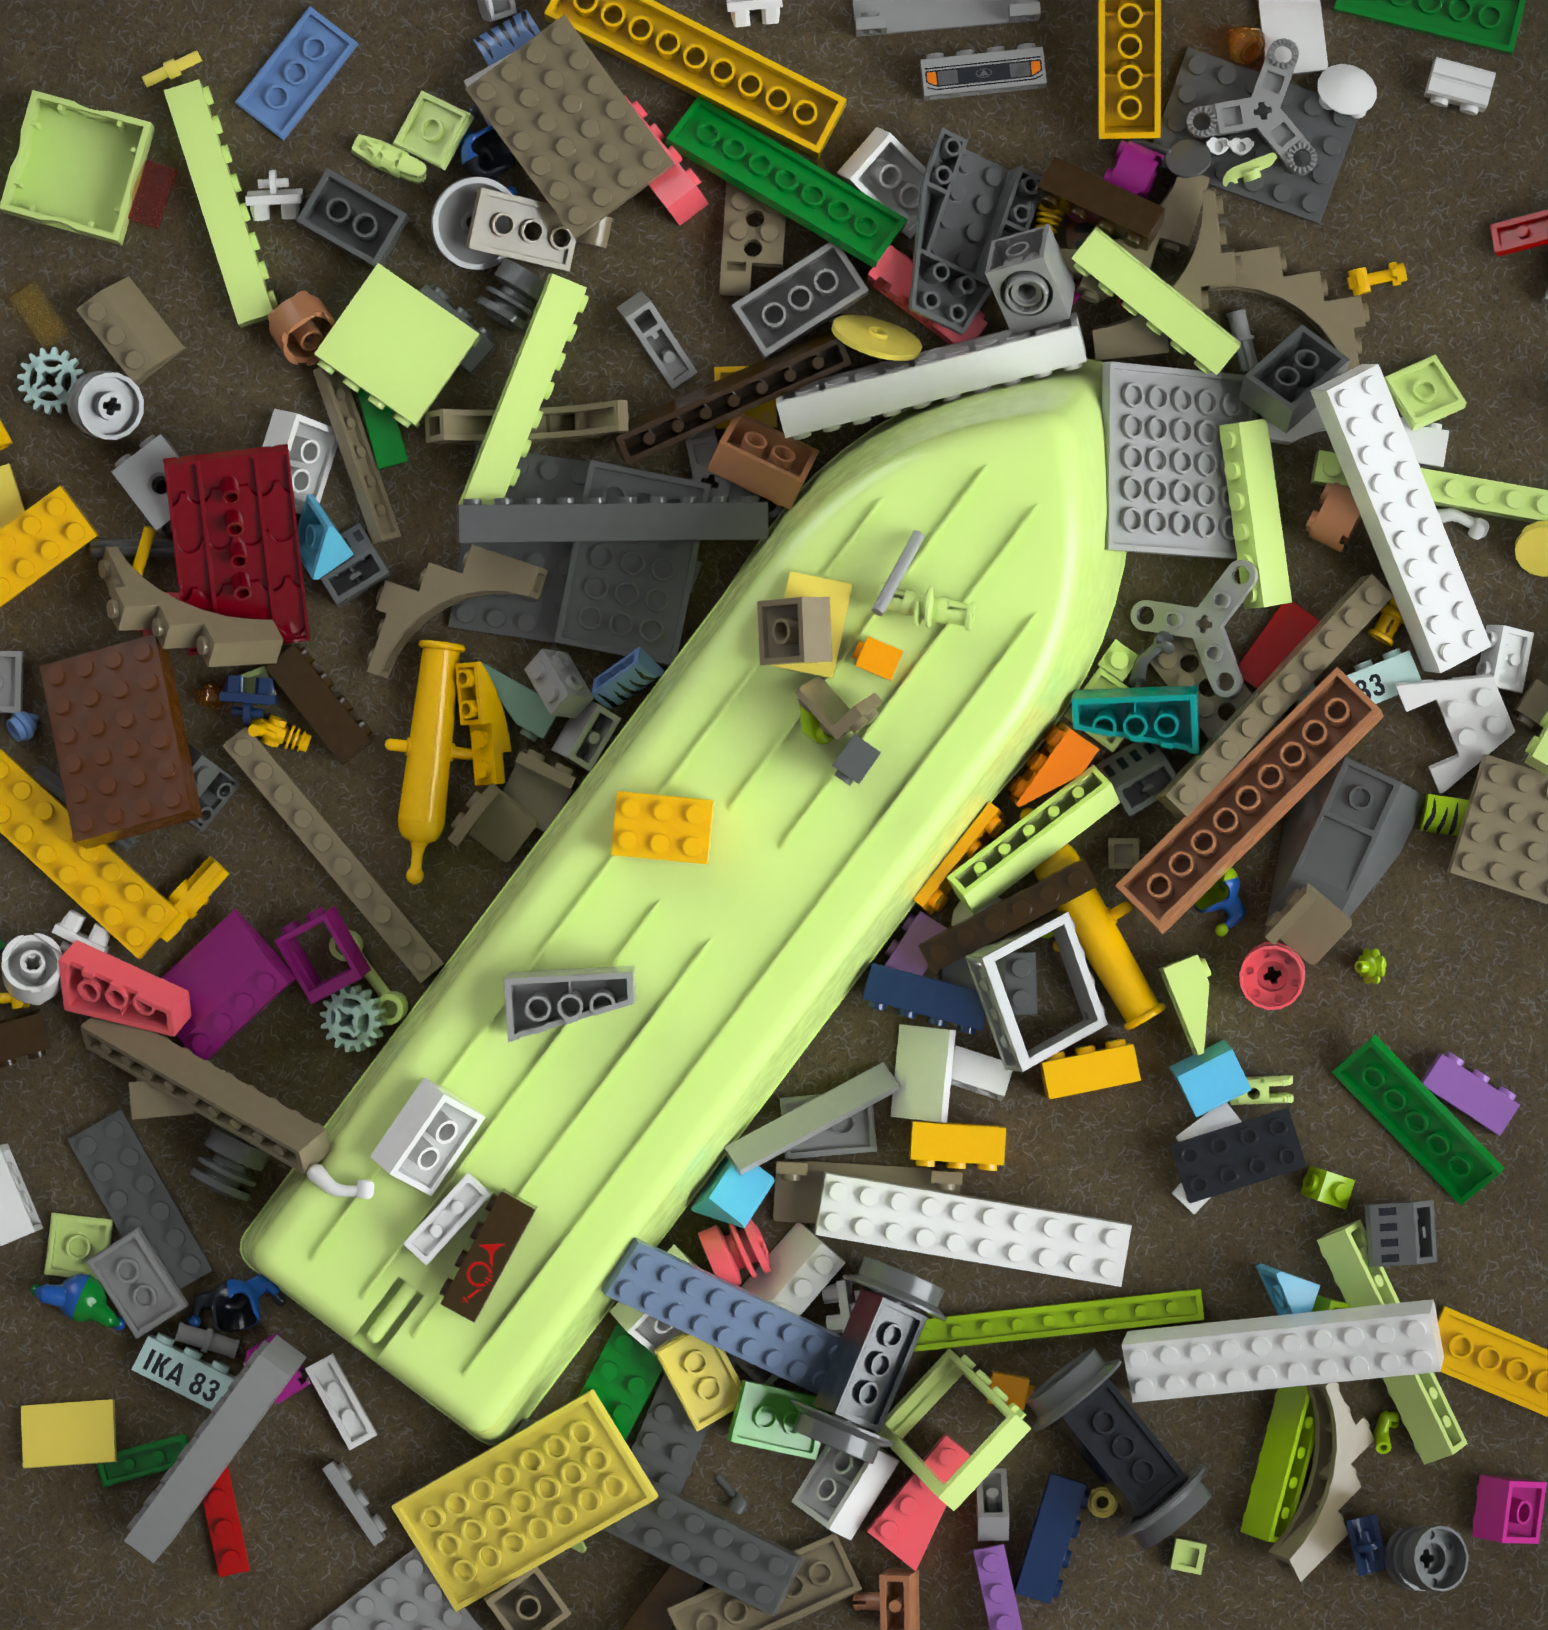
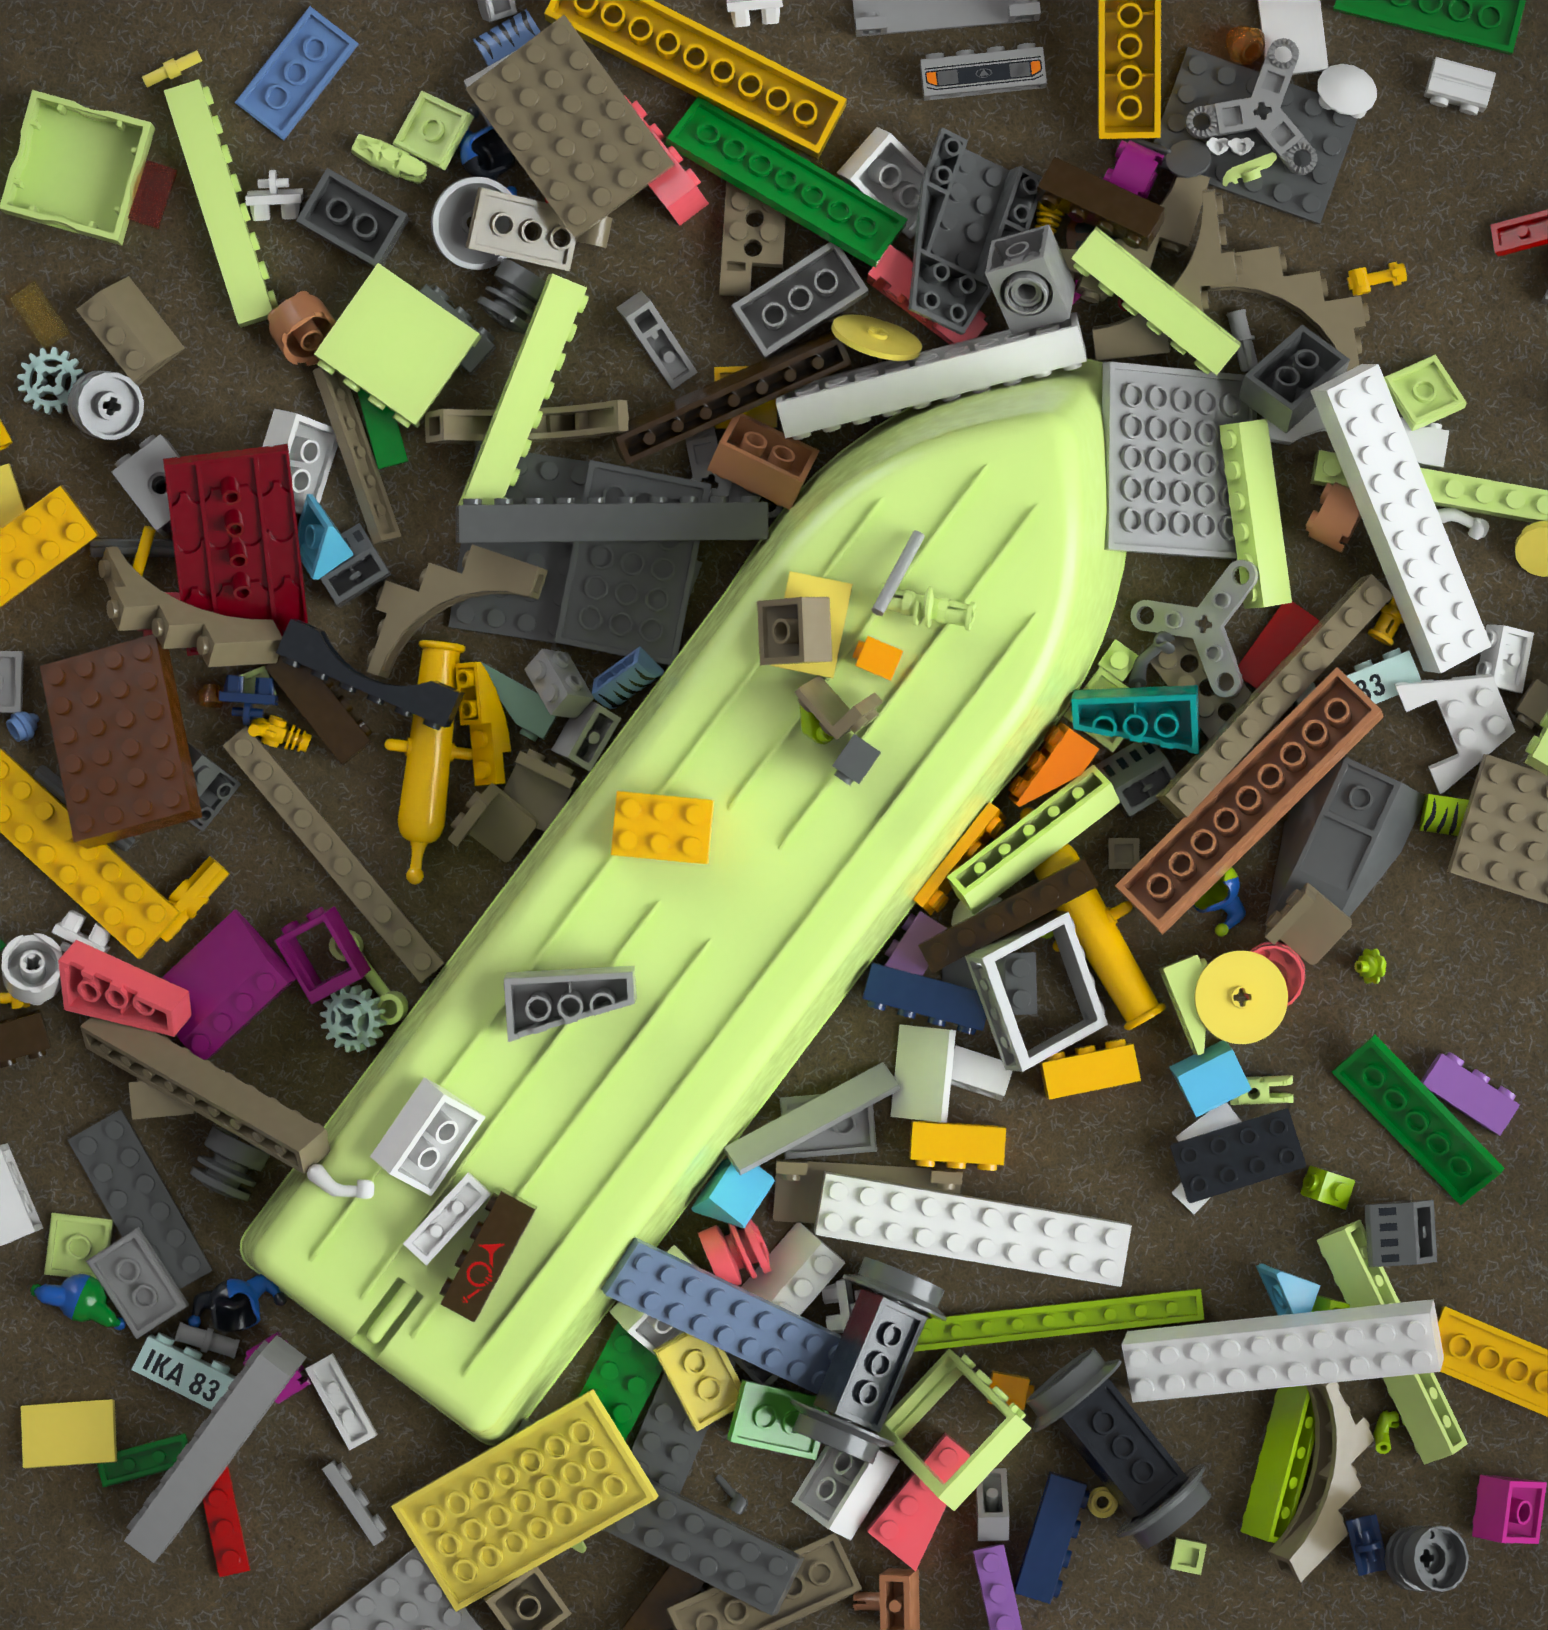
none -> black arch [276,619,465,731]
none -> light yellow piece [1194,951,1288,1044]

